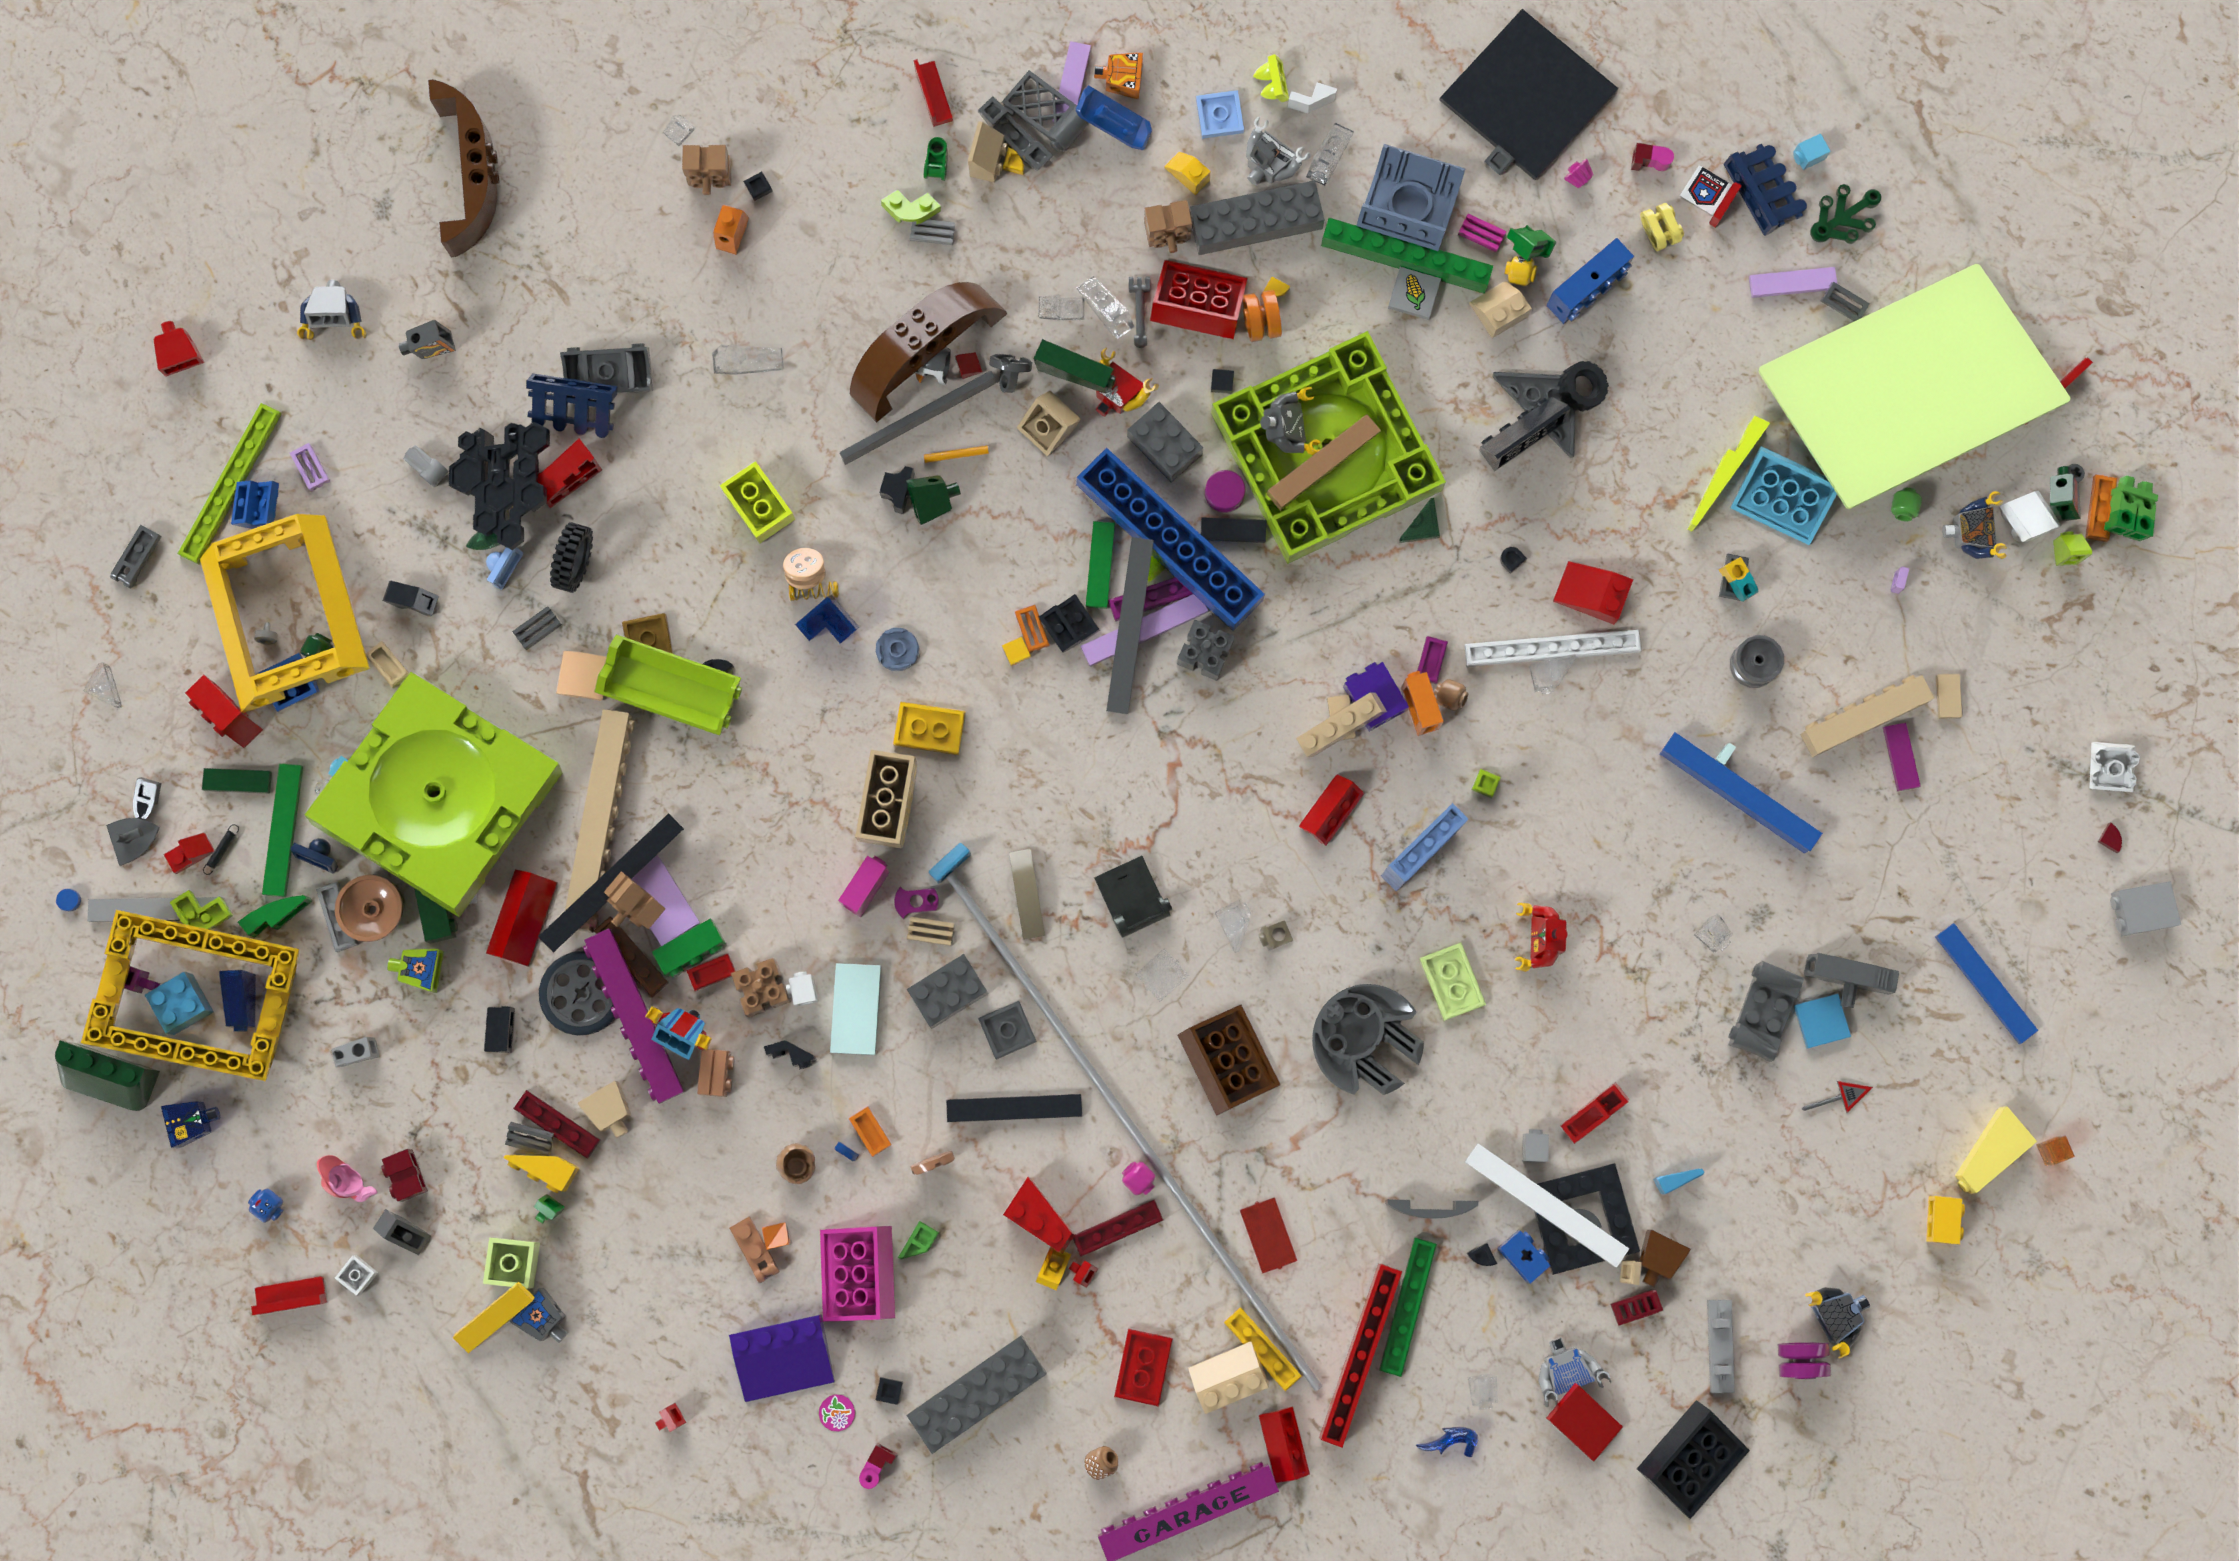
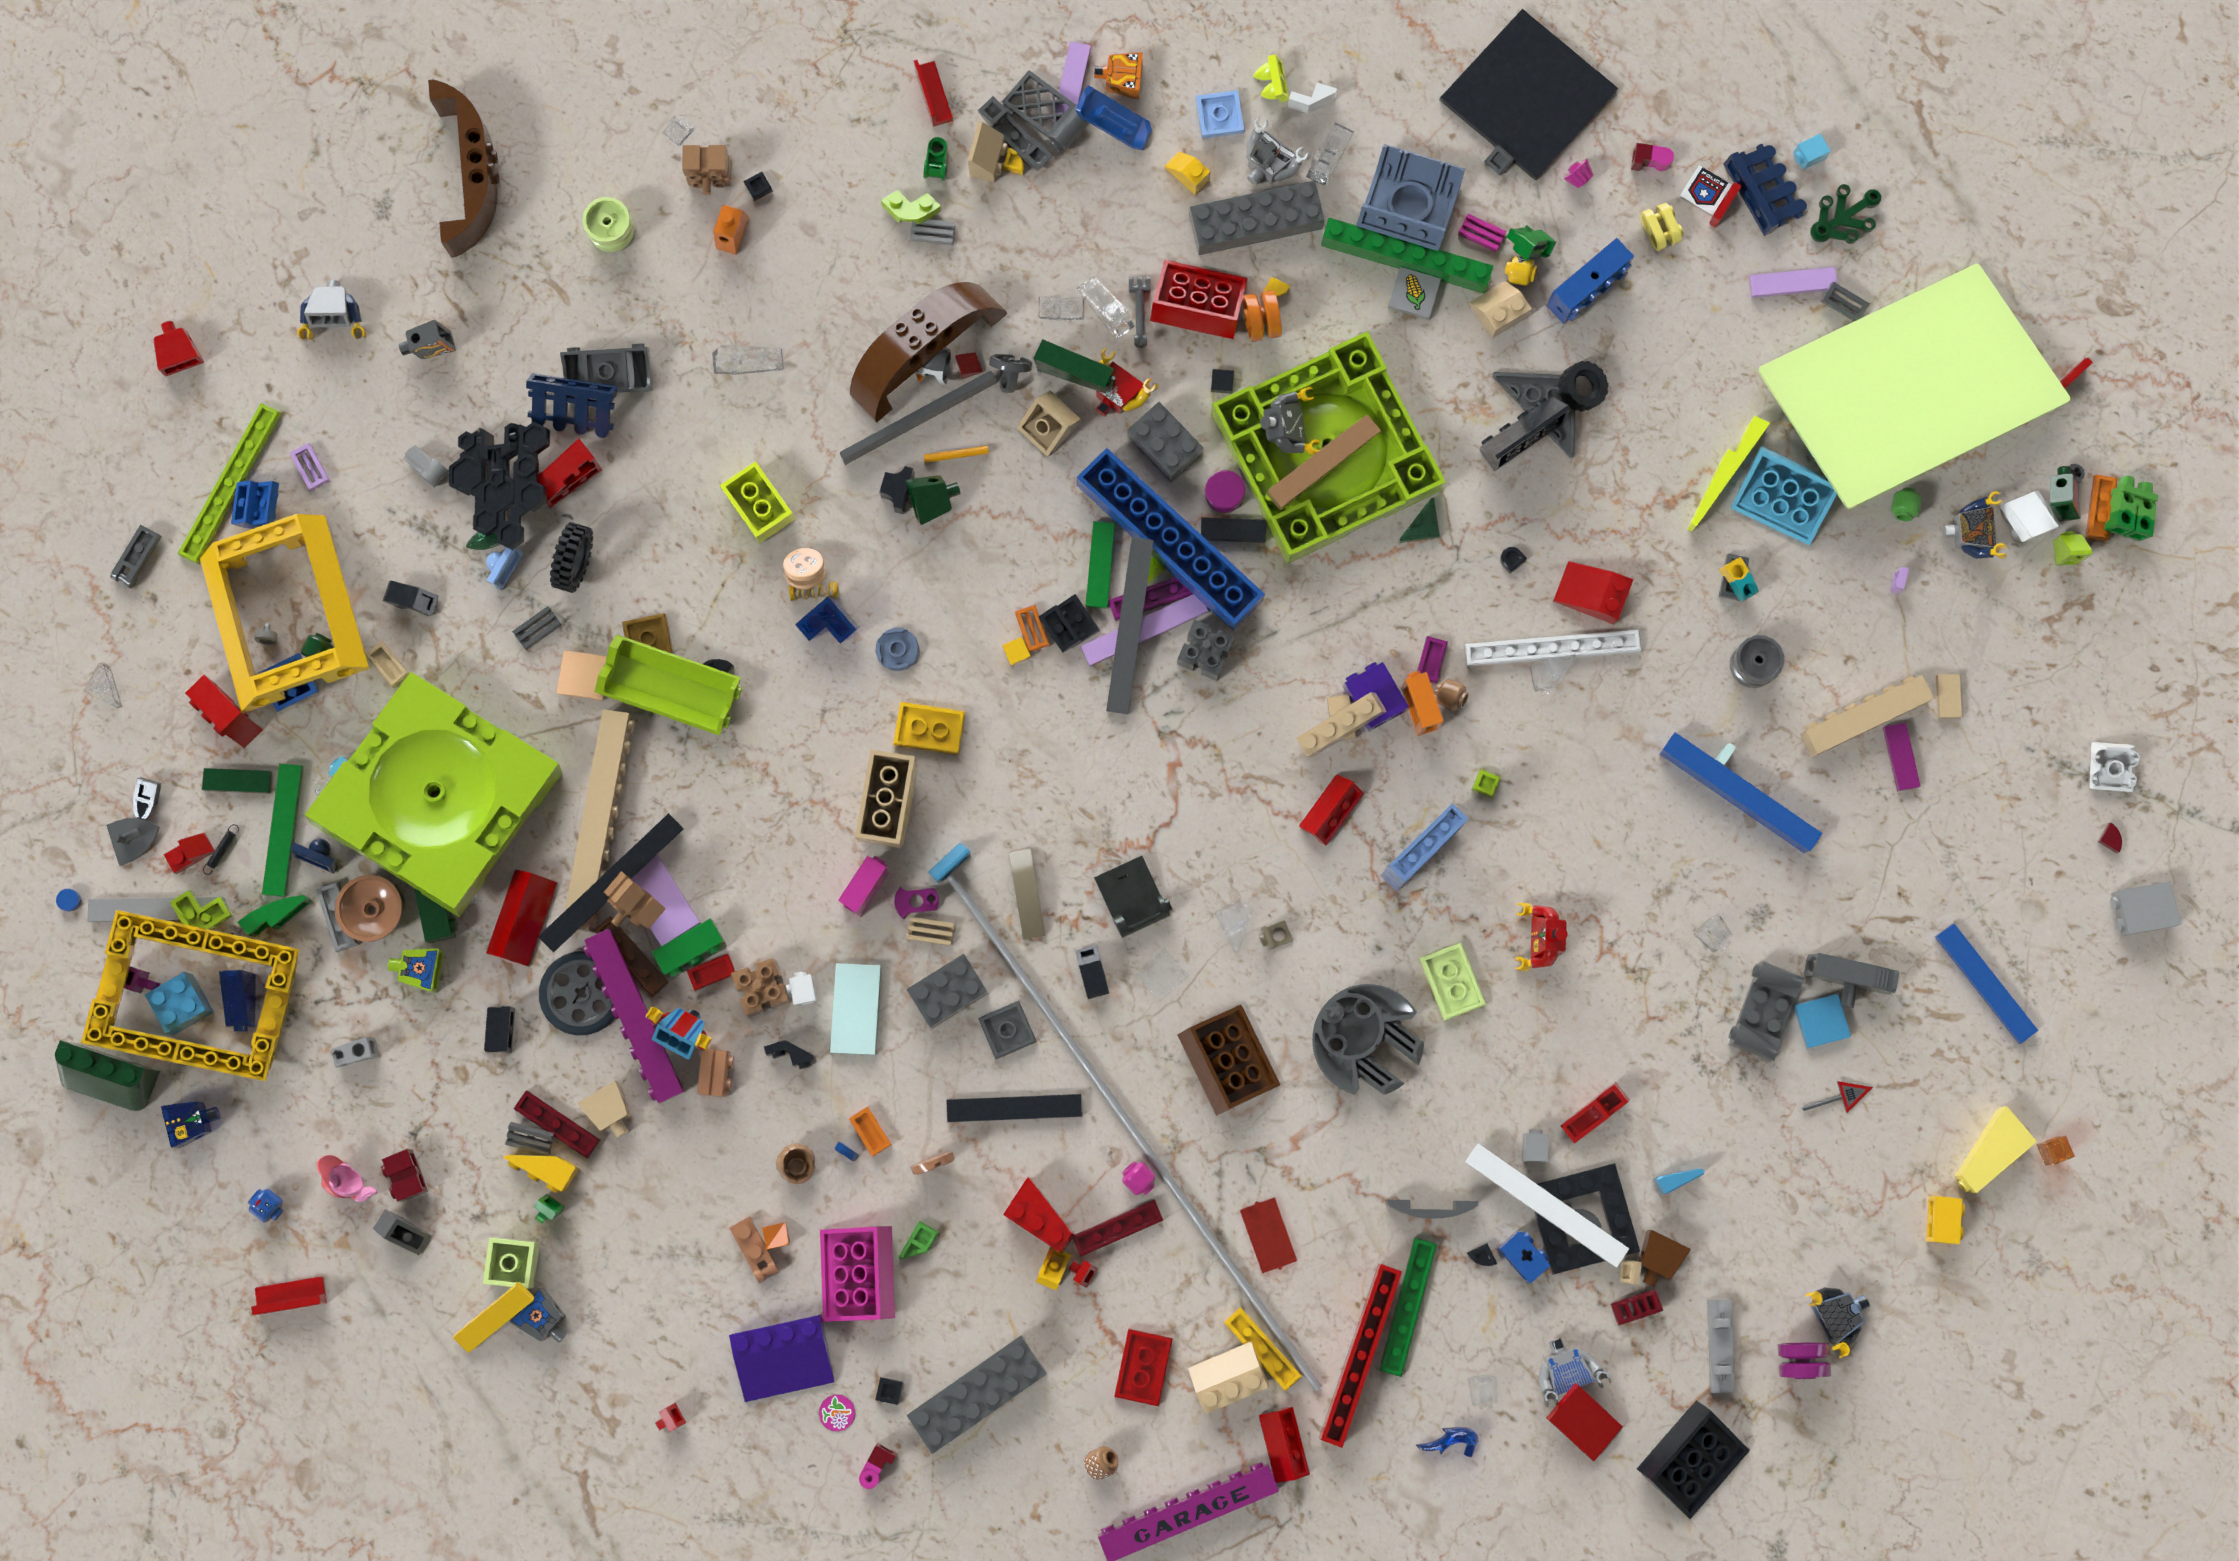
white piece [335,1255,378,1296] -> none
medium nougat brick [1144,200,1192,253] -> none
none -> yellowish green wheel [582,197,635,252]
none -> black slope [1075,944,1110,999]

